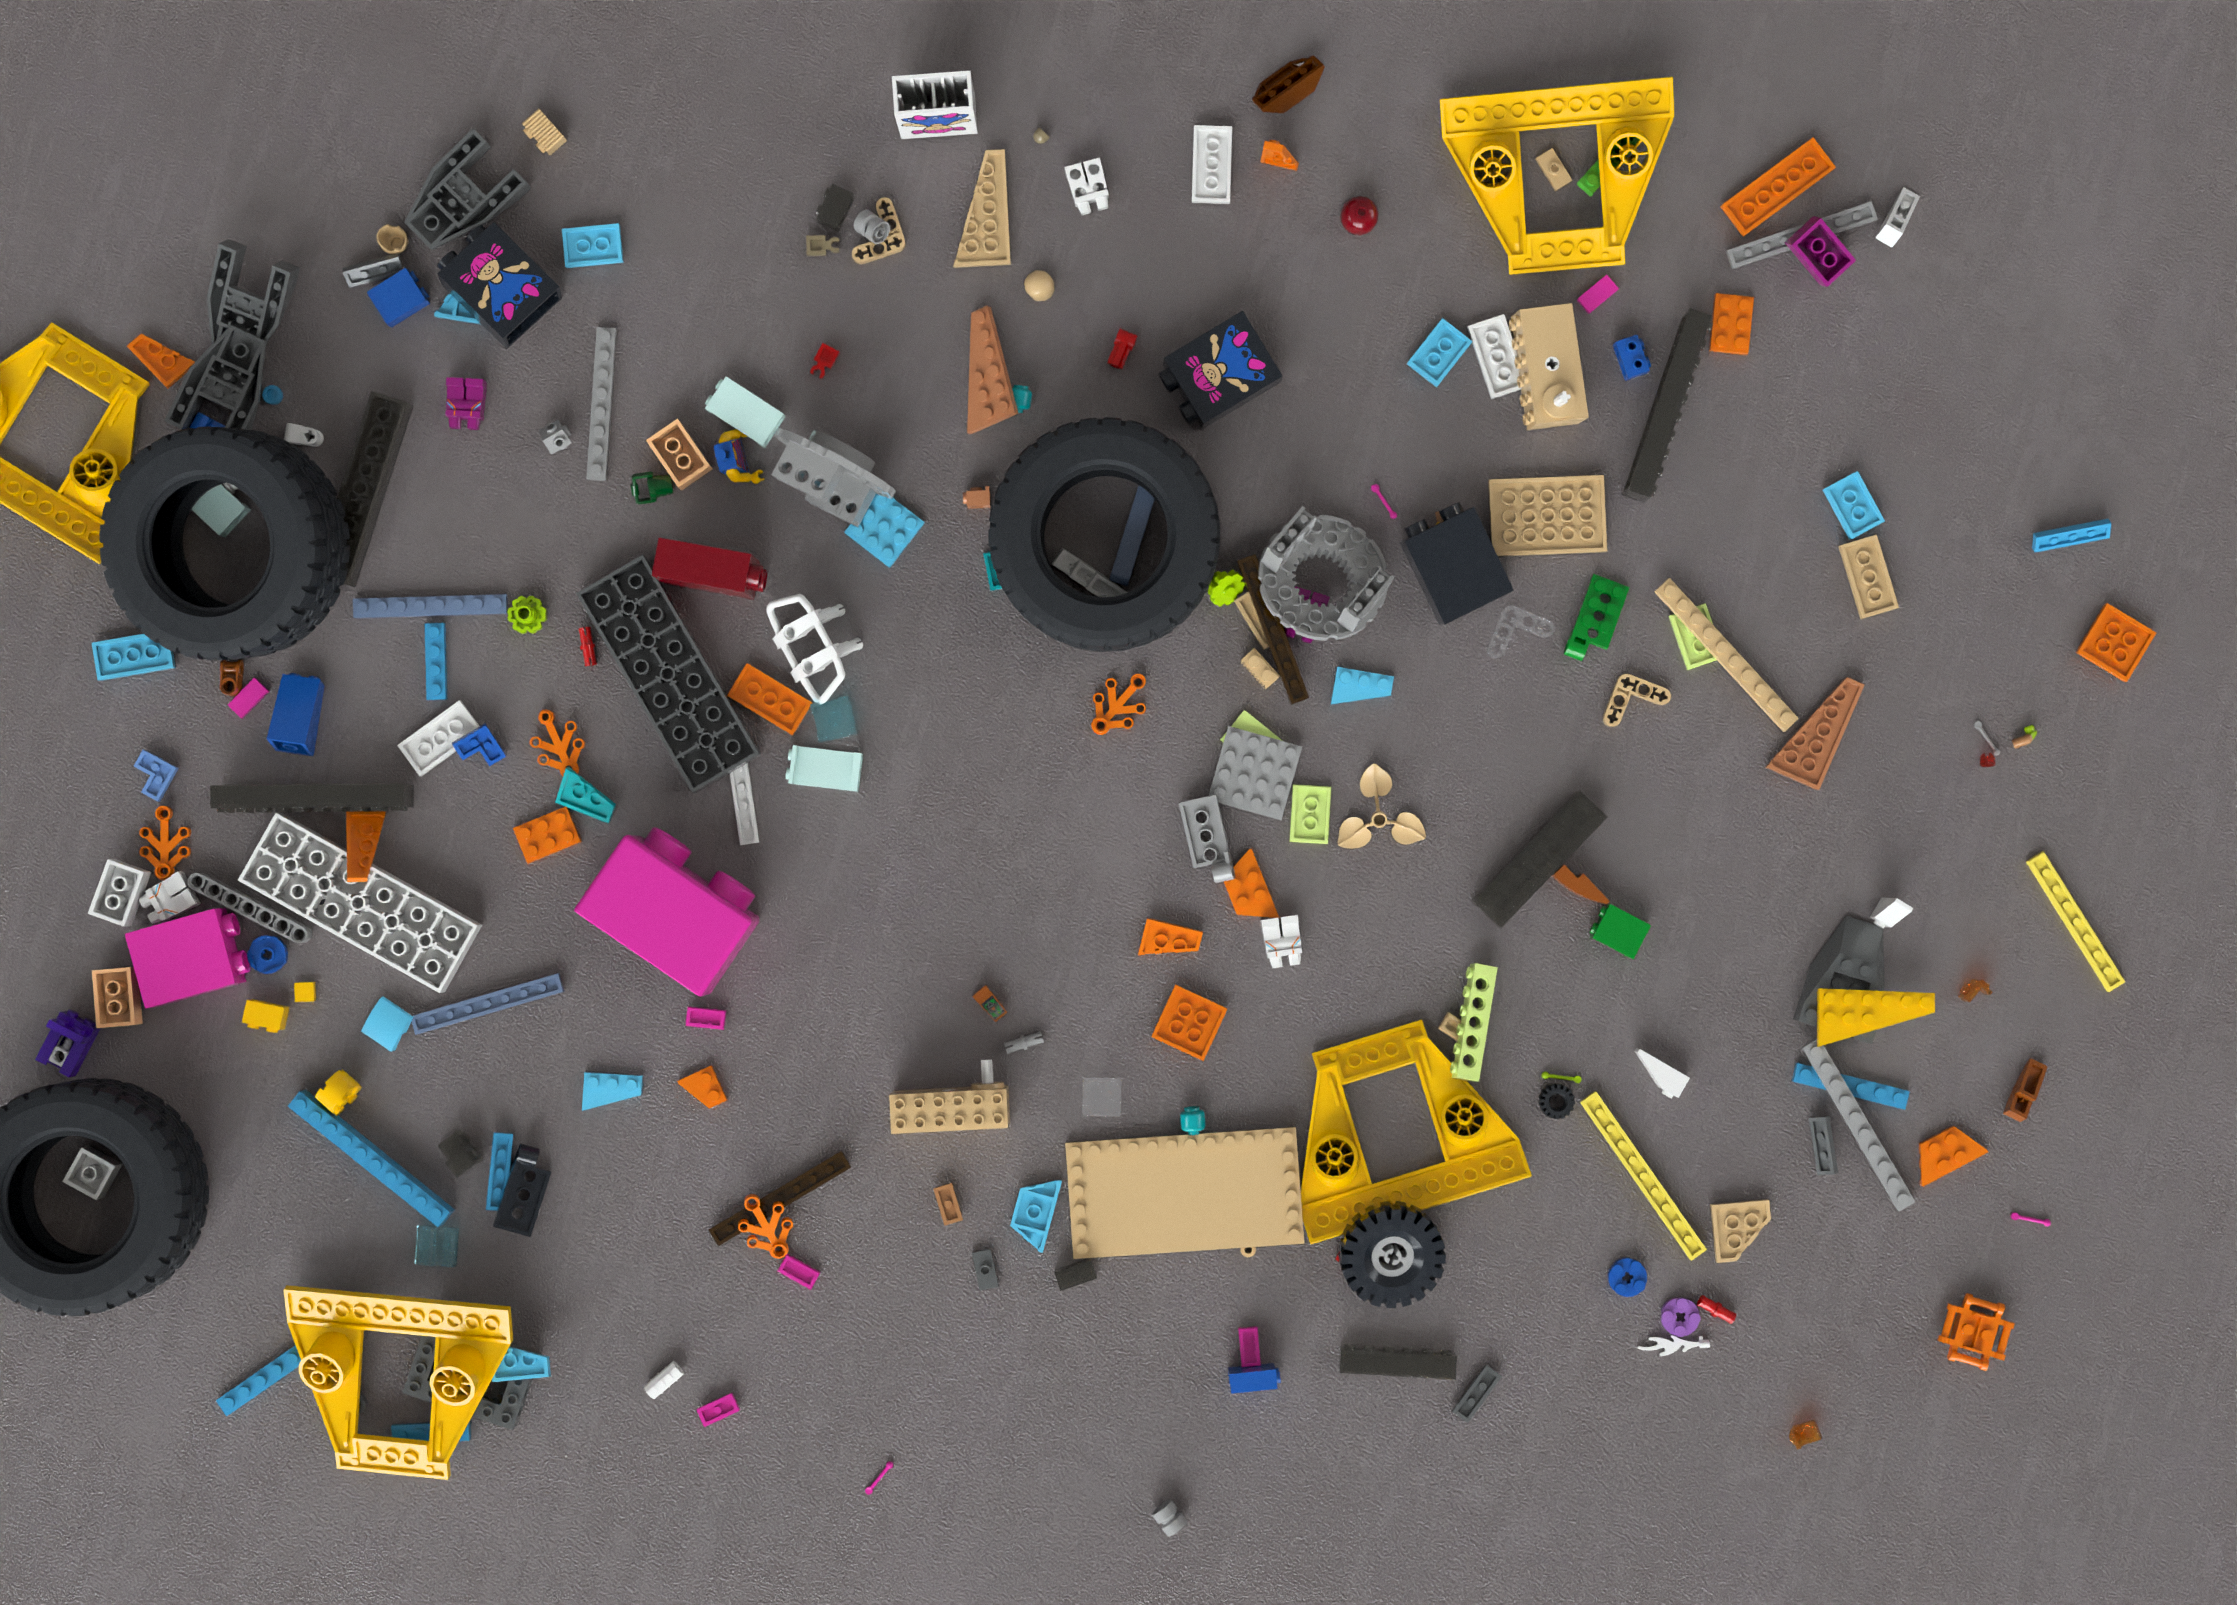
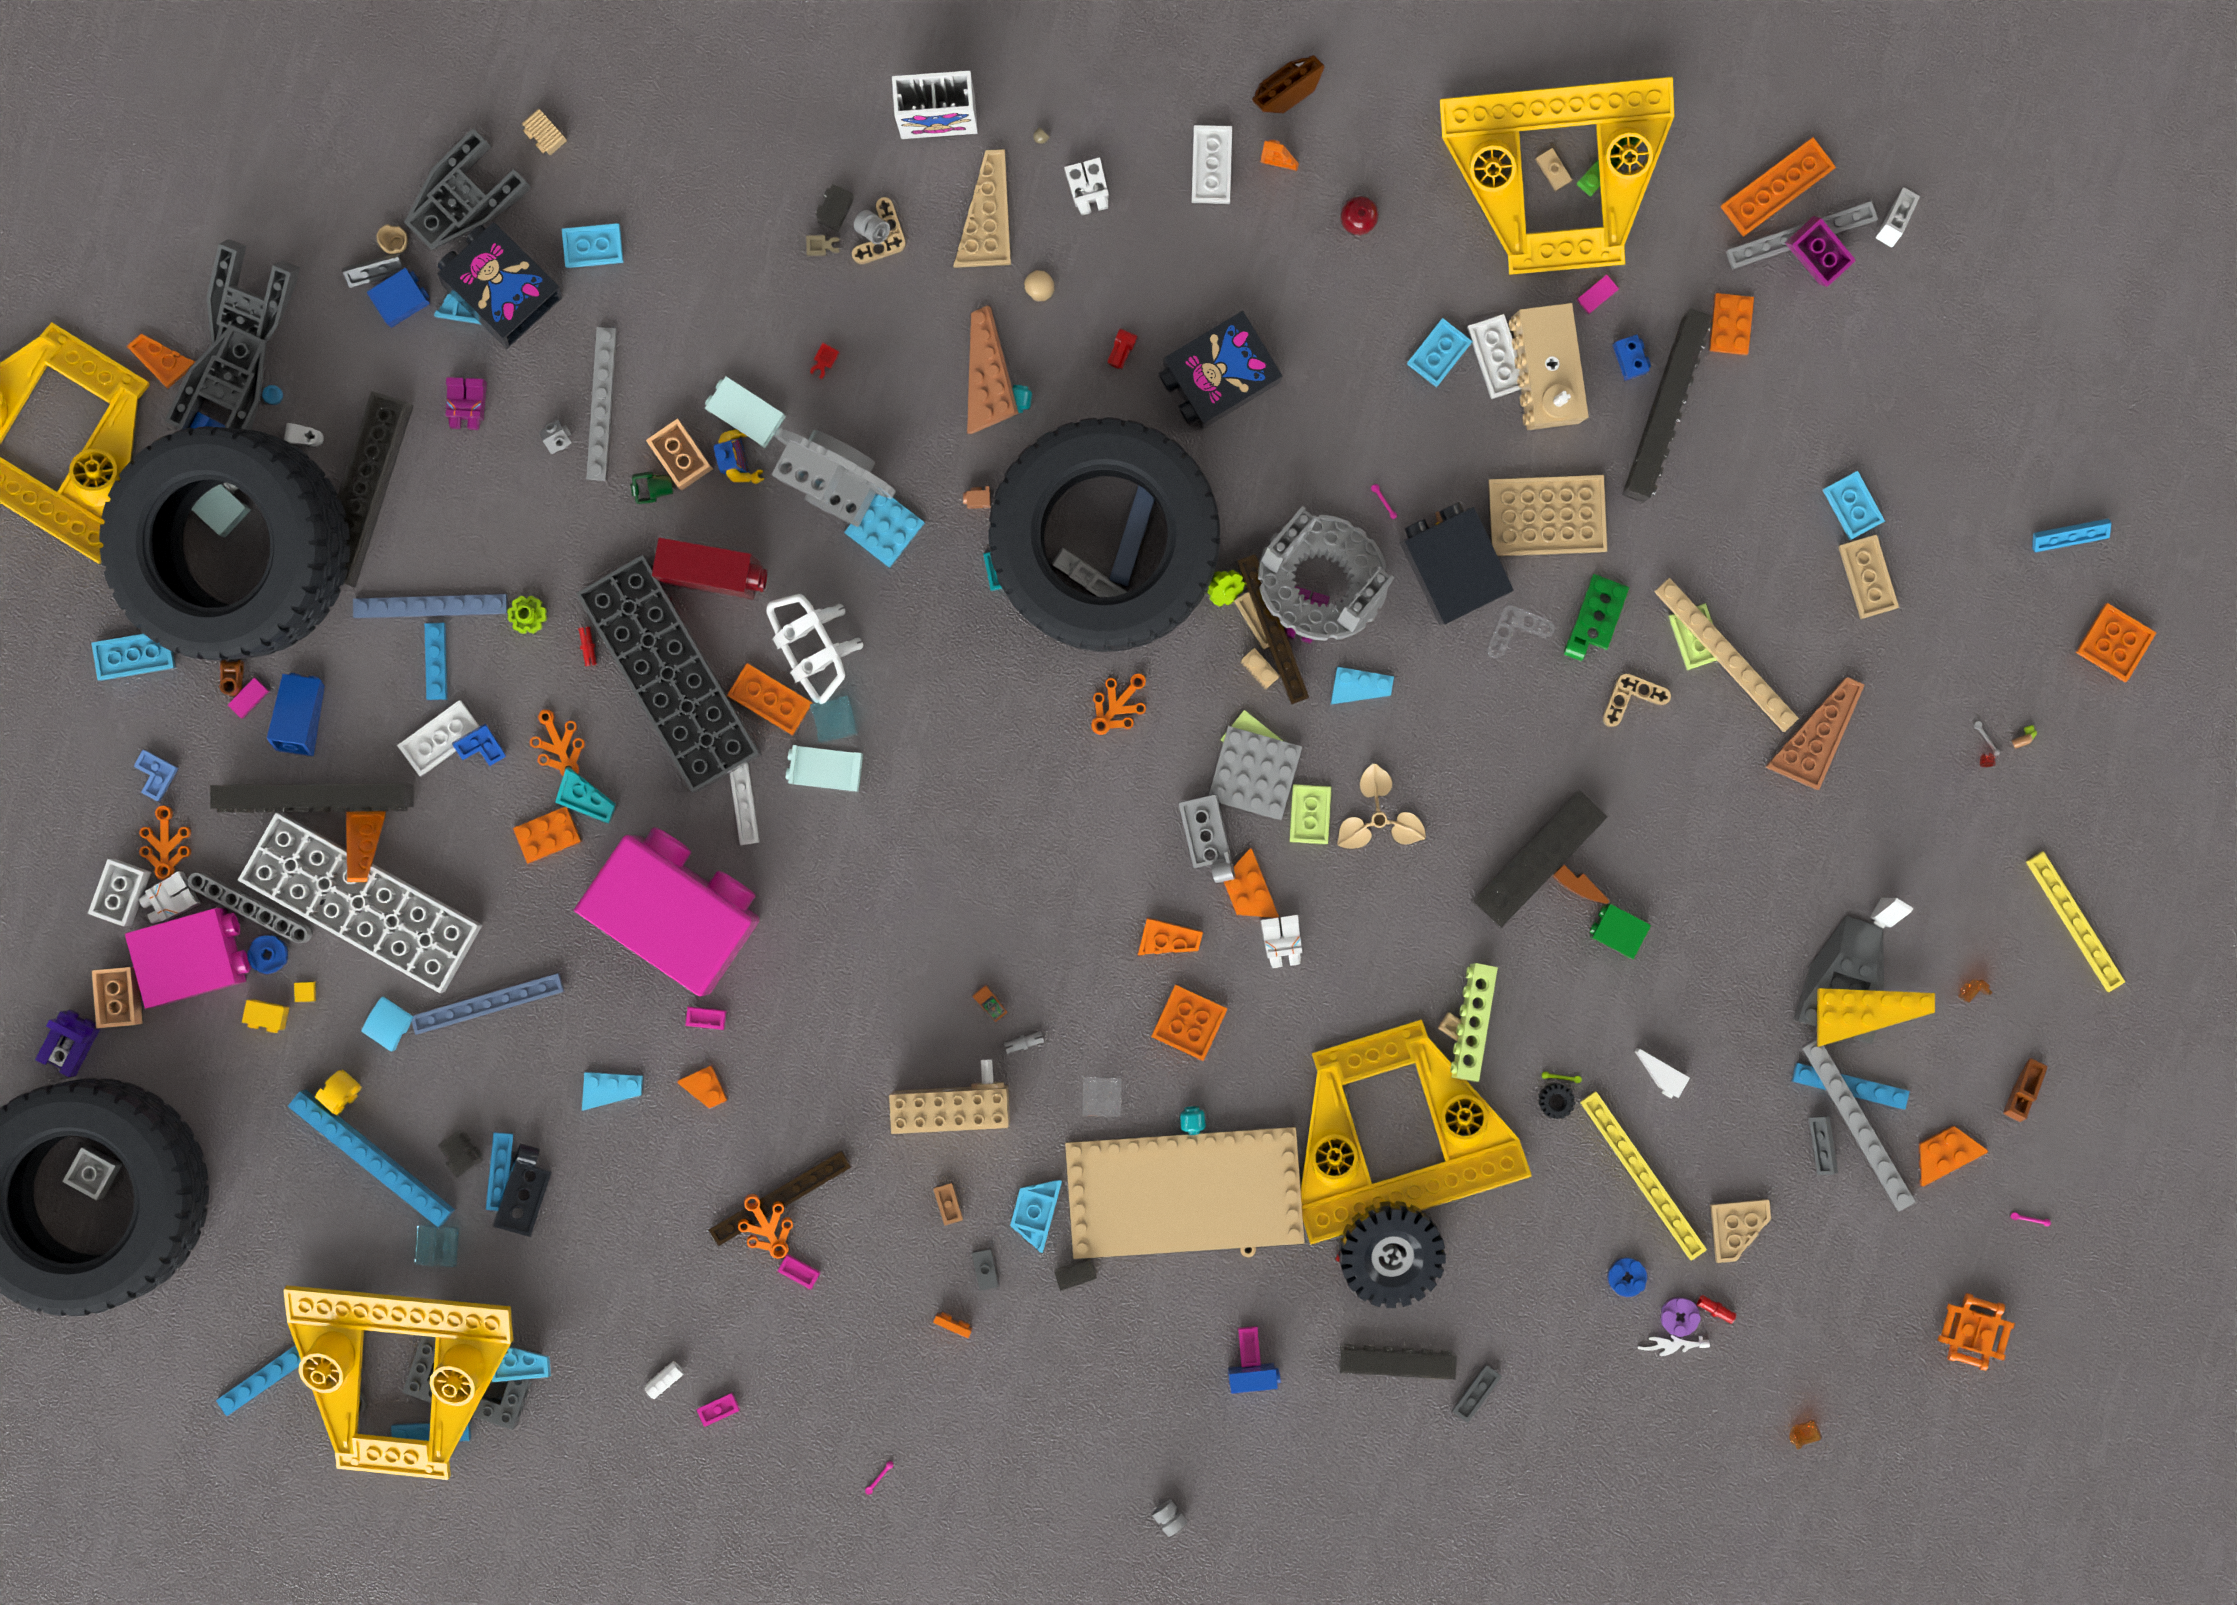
none -> orange plate [933,1312,972,1338]

